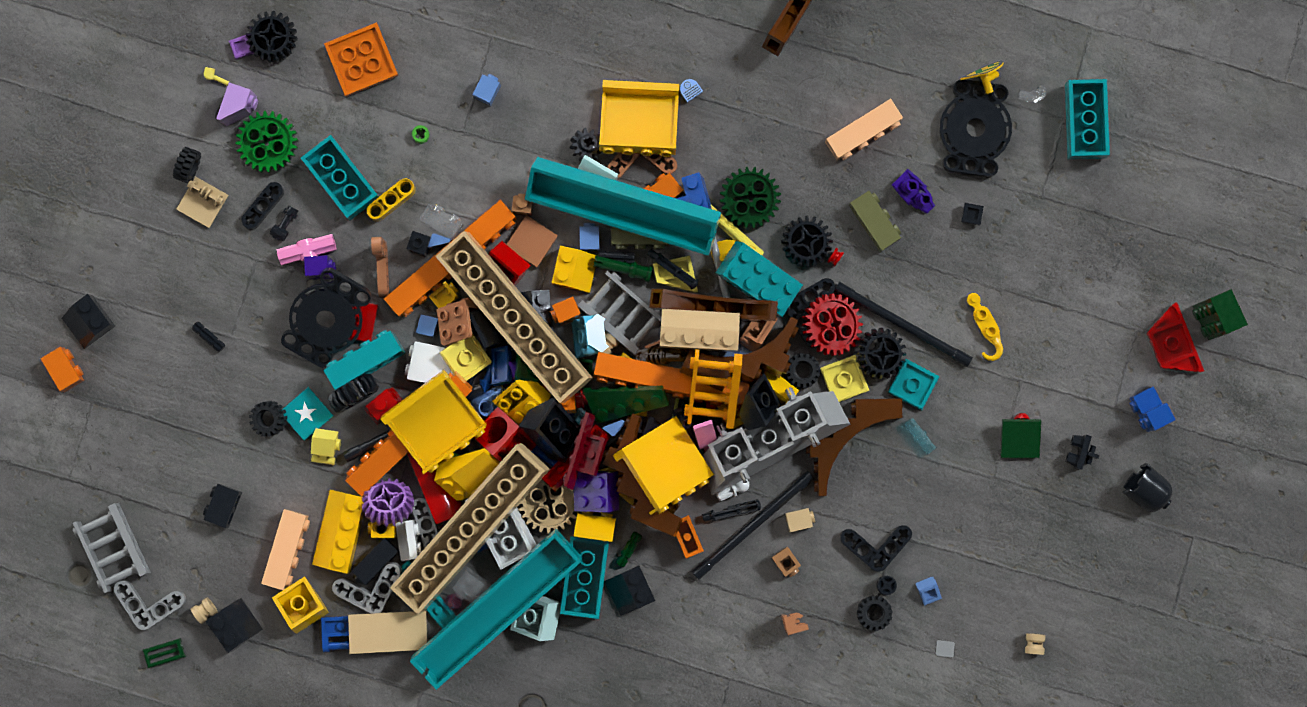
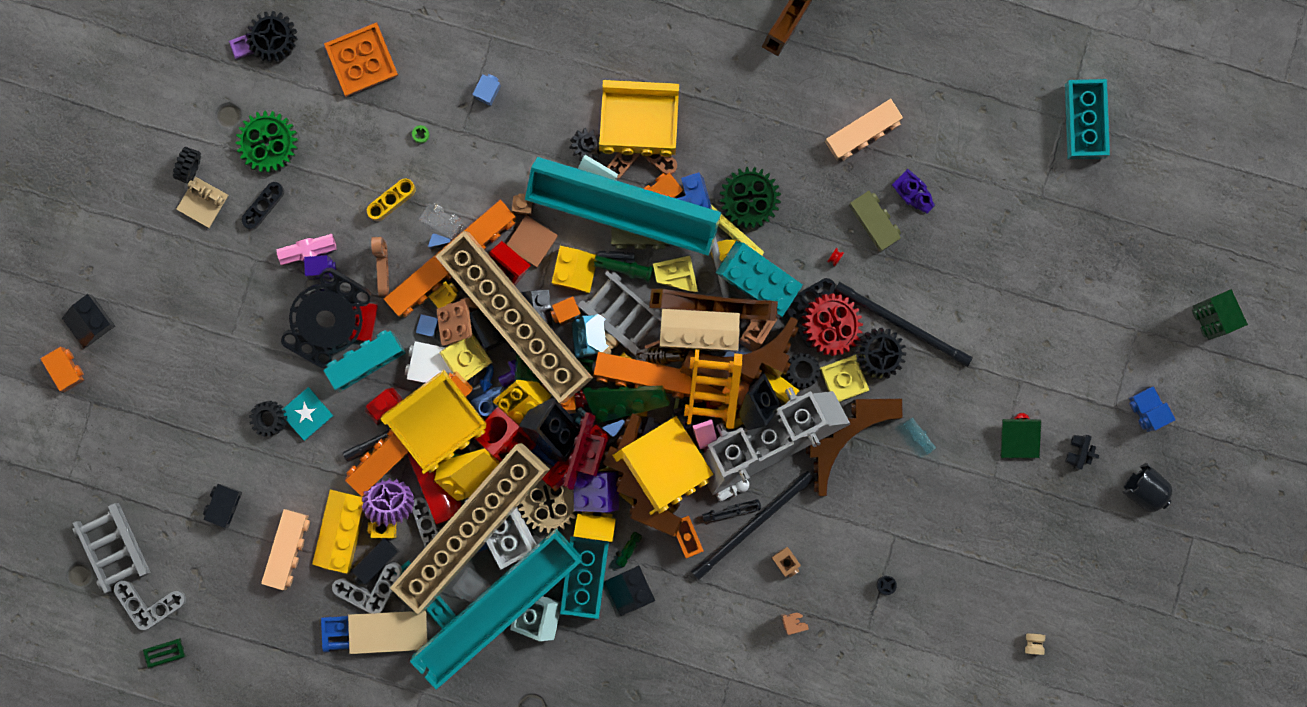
tan wheel [191,597,218,624] -> none
black axle [192,322,225,352] -> none
light yellow hand [204,67,229,86] -> none
black slope [205,598,263,653] -> none
lavender slope [216,83,258,126] -> none
black bar [270,205,298,242] -> none
yellow slope [272,576,329,634] -> none
teal brick [301,135,379,221] -> none
light yellow brick [311,428,341,465] -> none
black gear [328,373,379,413] -> none
white bracket [396,520,422,561] -> none
black brick [406,231,431,257] -> none
clear pink hinge [445,593,462,609] -> none
blue tile [491,345,512,386] -> none
medium blue brick [579,223,600,252] -> none
black piece [647,248,699,289] -> none
light blue tile [680,79,703,103] -> none
black gear [781,216,833,268] -> none
tan brick [785,508,815,532] -> none
black beam [840,525,912,572] -> none
black tyre [857,596,893,631] -> none
teal tile [887,359,940,411] -> none
medium blue slope [916,577,942,605] -> none
light grey sticker [936,640,955,657] -> none
black piece [940,79,1012,177] -> none
yellow shield [960,60,1004,94] -> none
black plate [961,203,984,226] -> none
yellow piece [967,293,1003,361] -> none
clear arm [1018,86,1047,103] -> none
red wing [1147,302,1204,372] -> none

